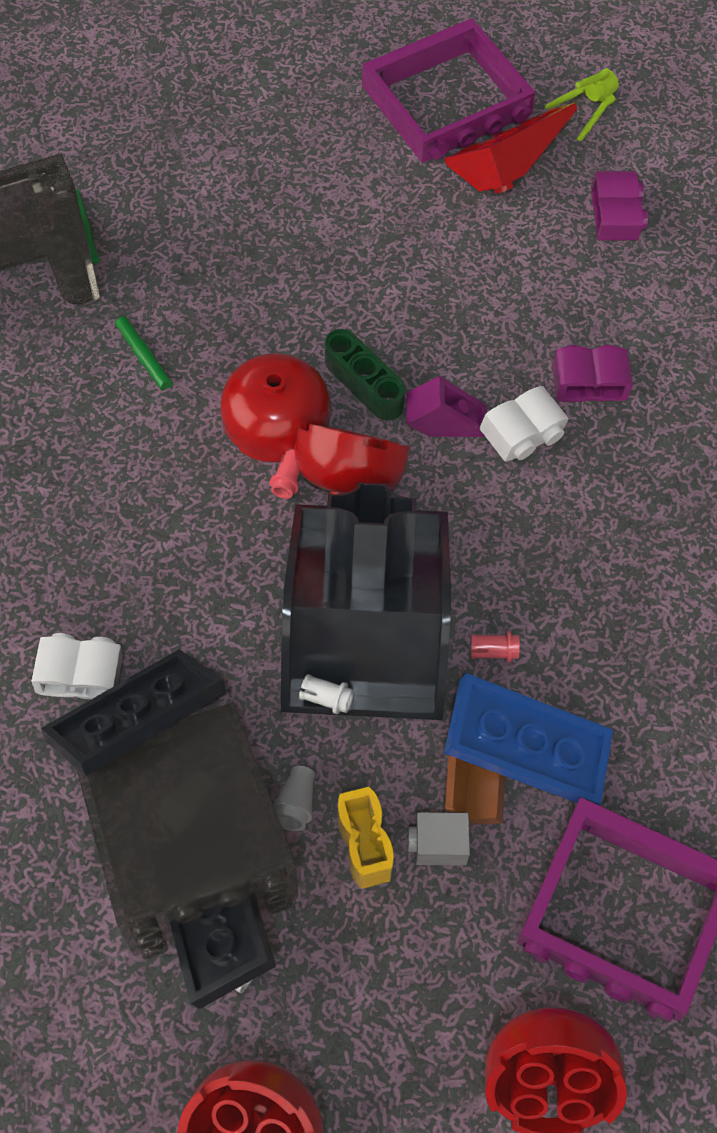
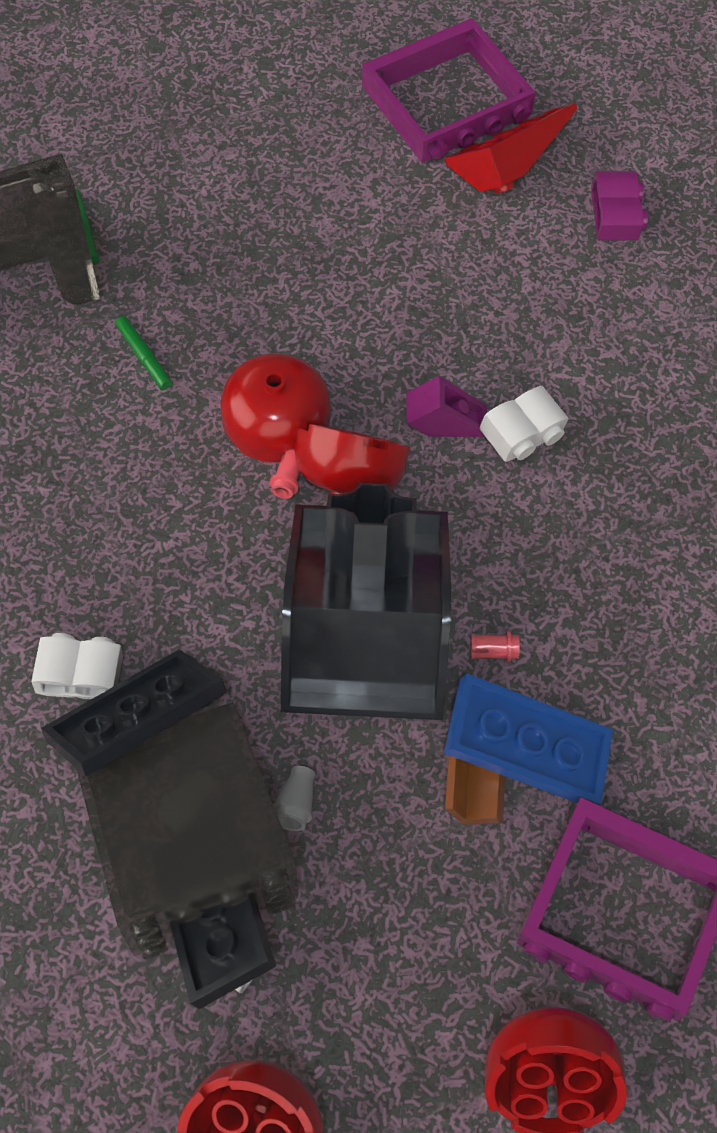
white pin [299,674,354,714] -> none
dark green beam [325,329,405,421] -> none
yellow brick [338,787,394,889] -> none
light grey brick [407,813,470,865] -> none
lime plant [545,68,619,141] -> none
magenta brick [552,345,633,402] -> none

